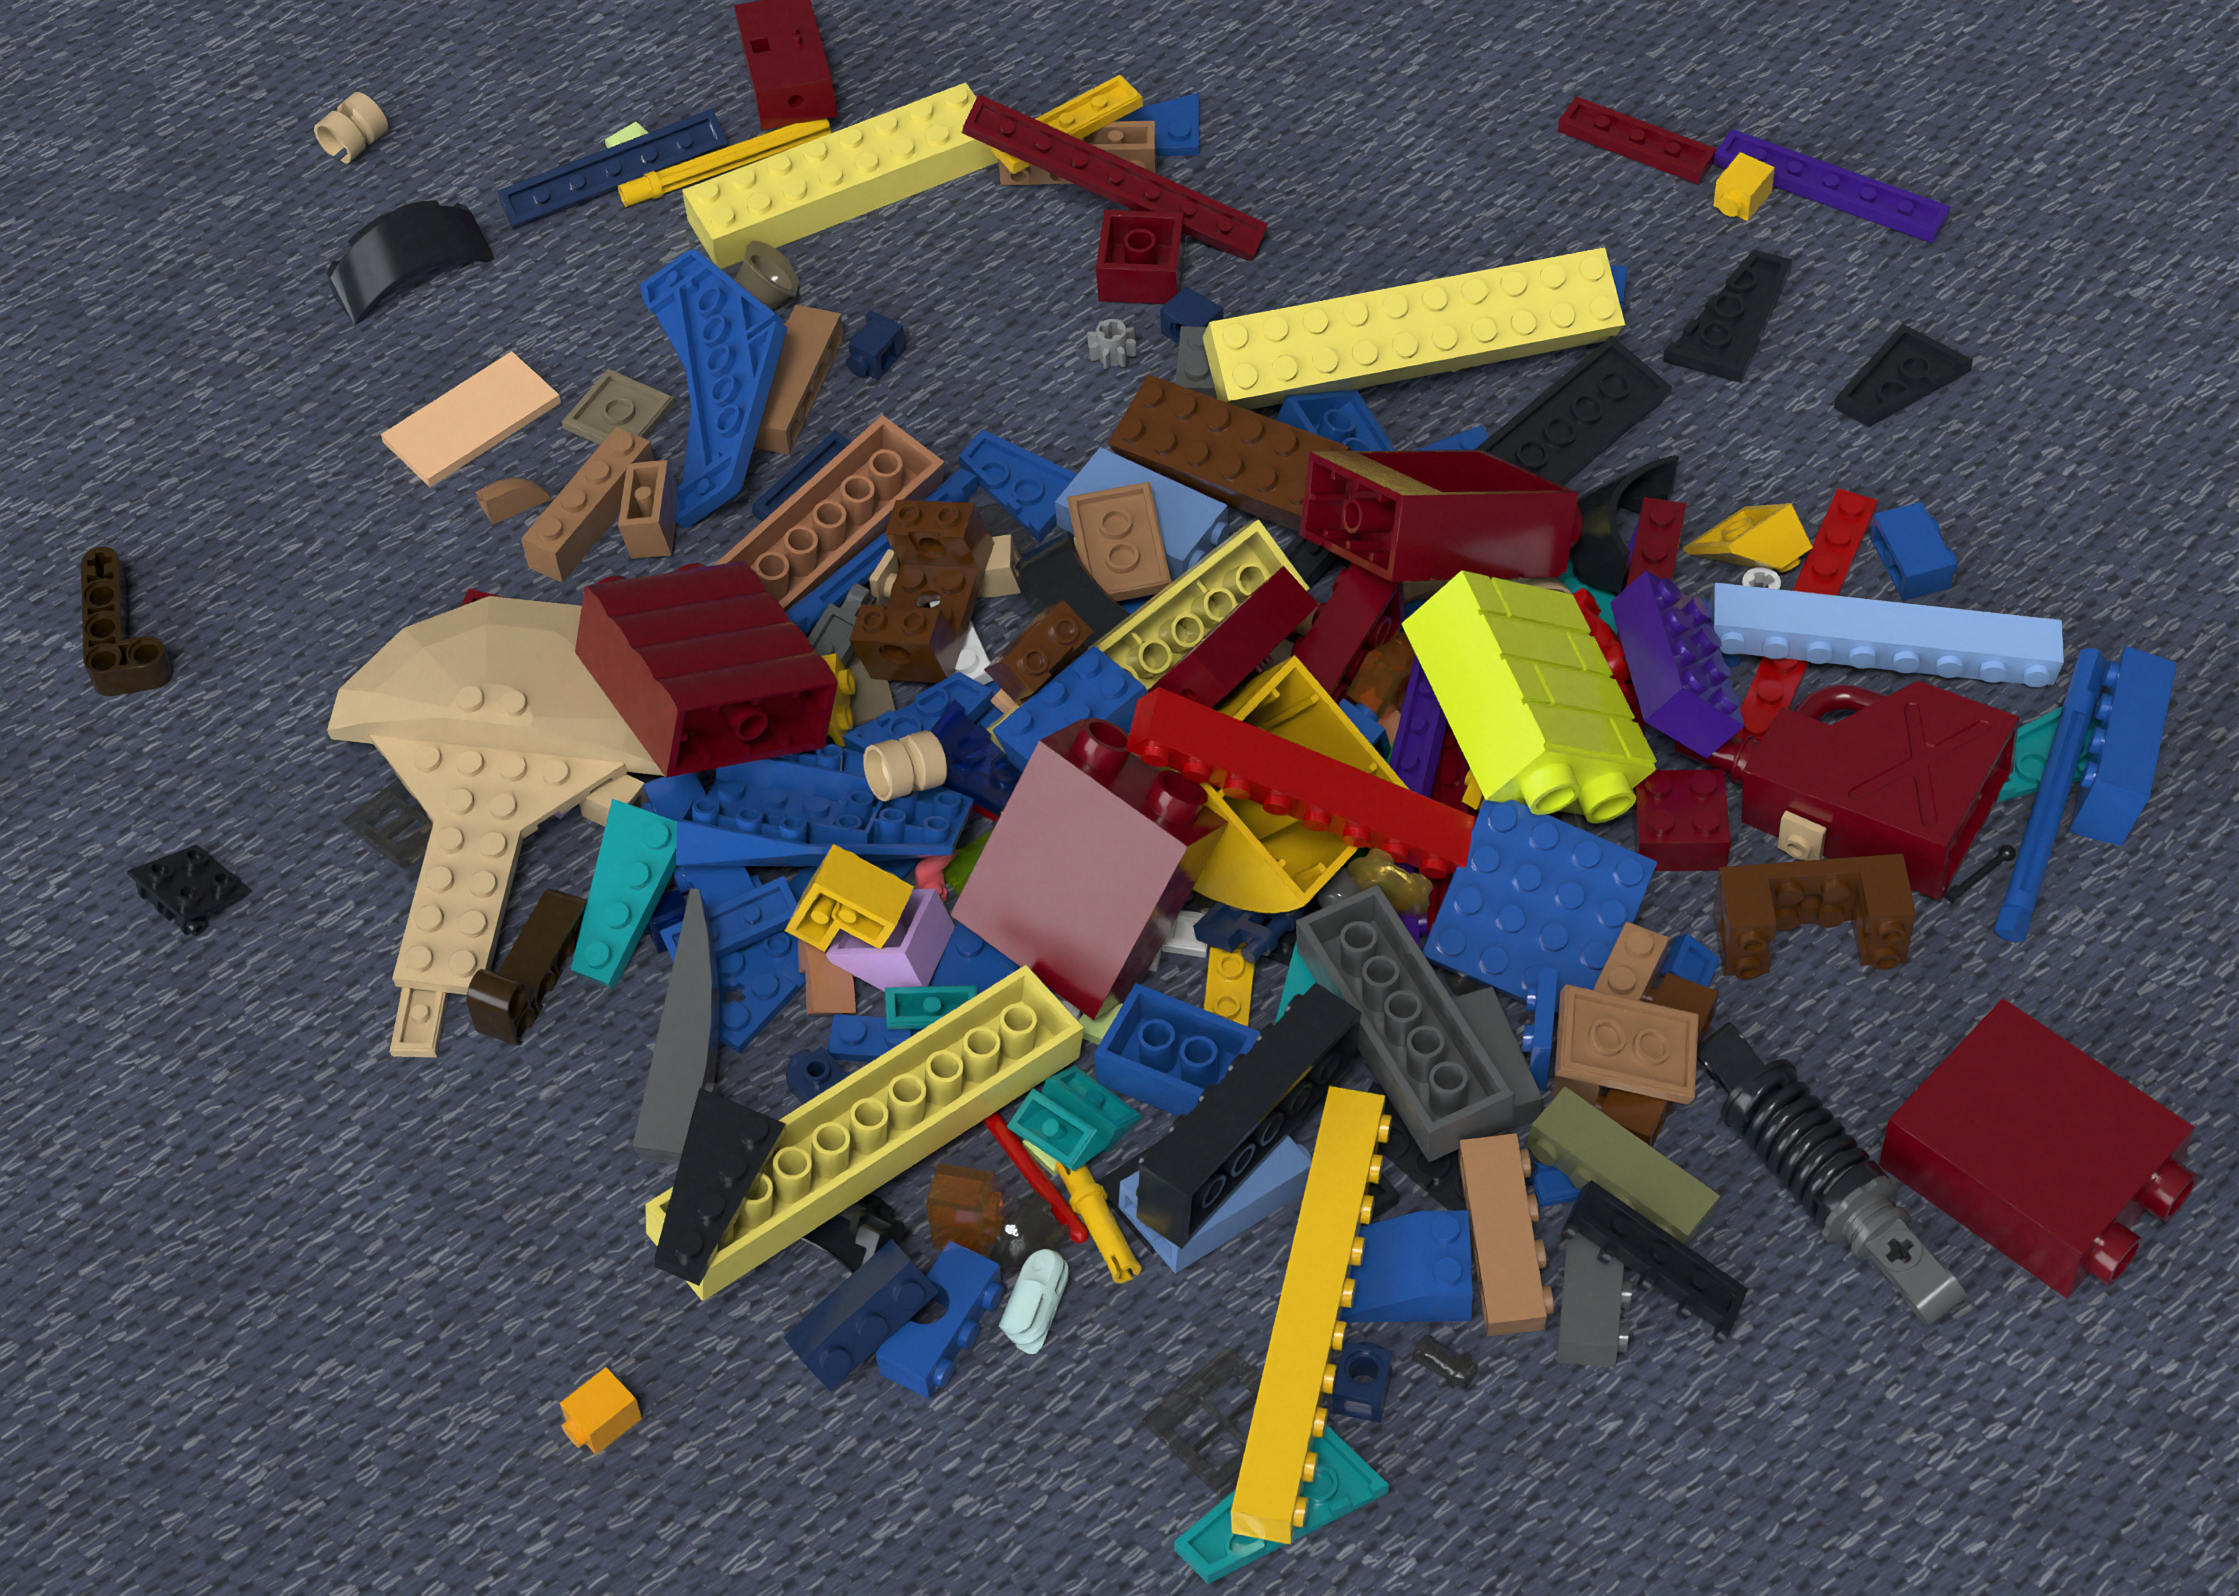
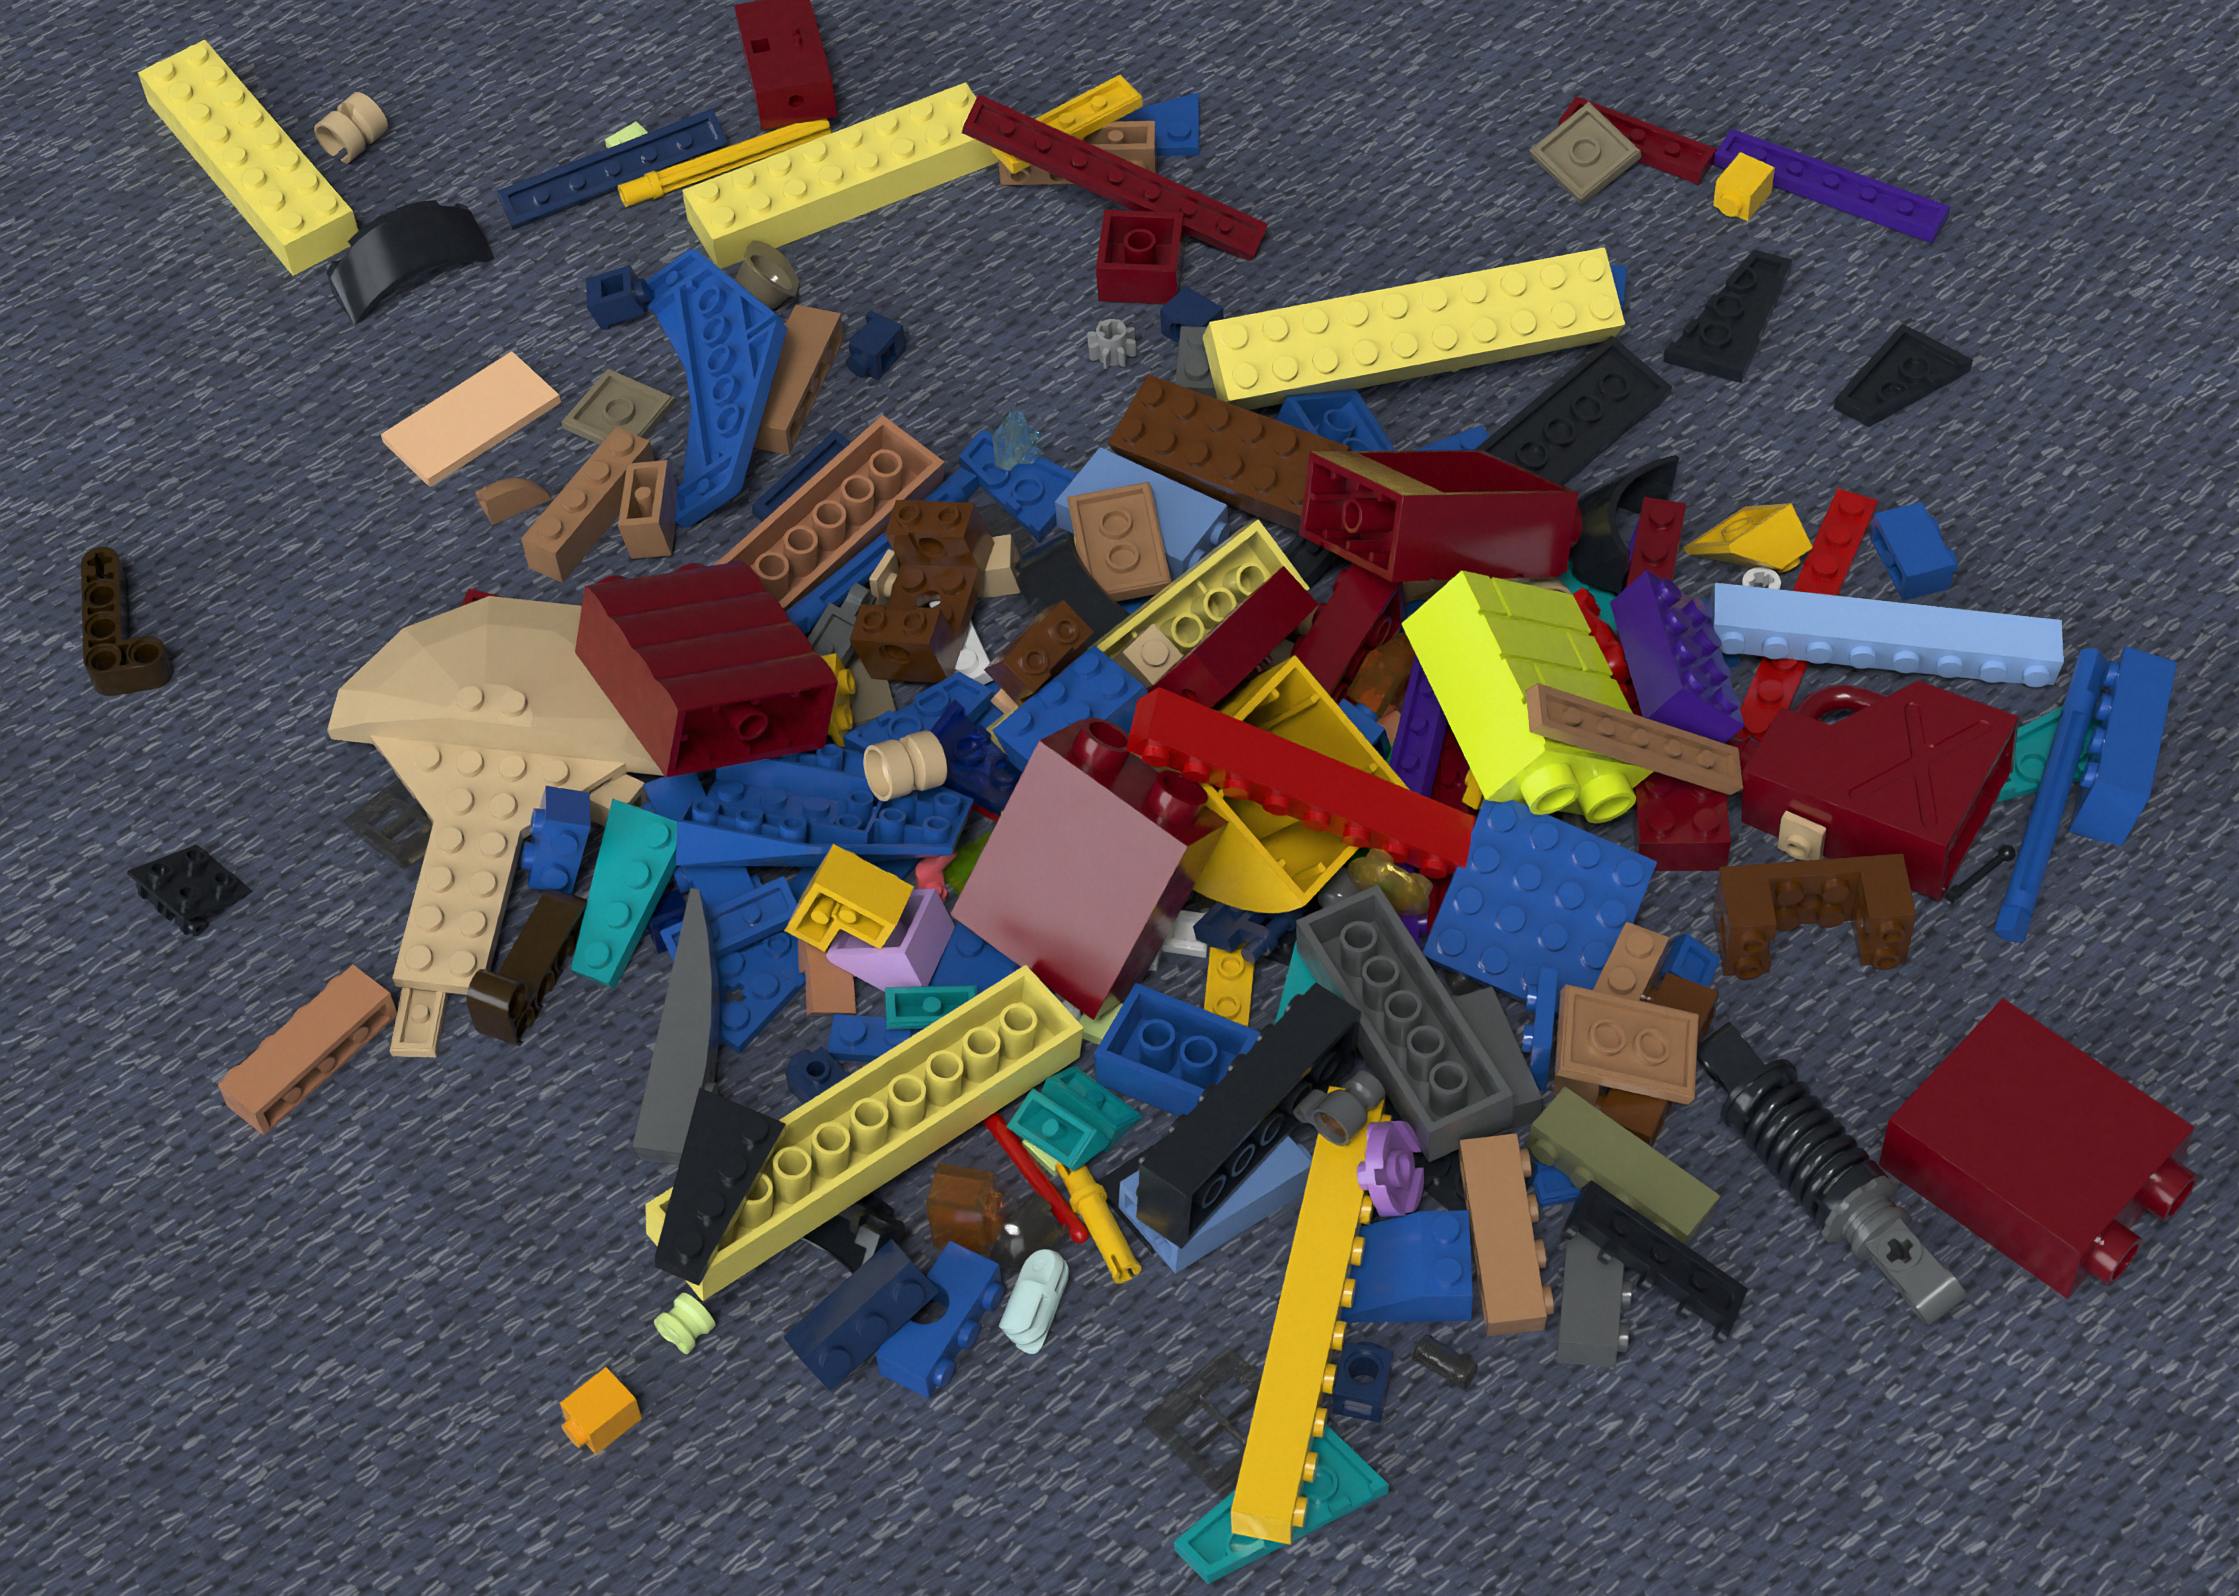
none -> light yellow brick [138,40,358,276]
none -> nougat brick [218,964,397,1135]
none -> blue brick [521,786,591,894]
none -> dark blue brick [586,265,651,330]
none -> yellowish green wheel [654,1293,716,1354]
none -> clear light blue tile [992,410,1041,471]
none -> tan brick [1112,623,1183,689]
none -> dark grey piece [1293,1070,1386,1146]
none -> medium lavender plate [1357,1121,1424,1217]
none -> medium nougat plate [1526,683,1743,795]
none -> dark tan tile [1529,102,1641,204]

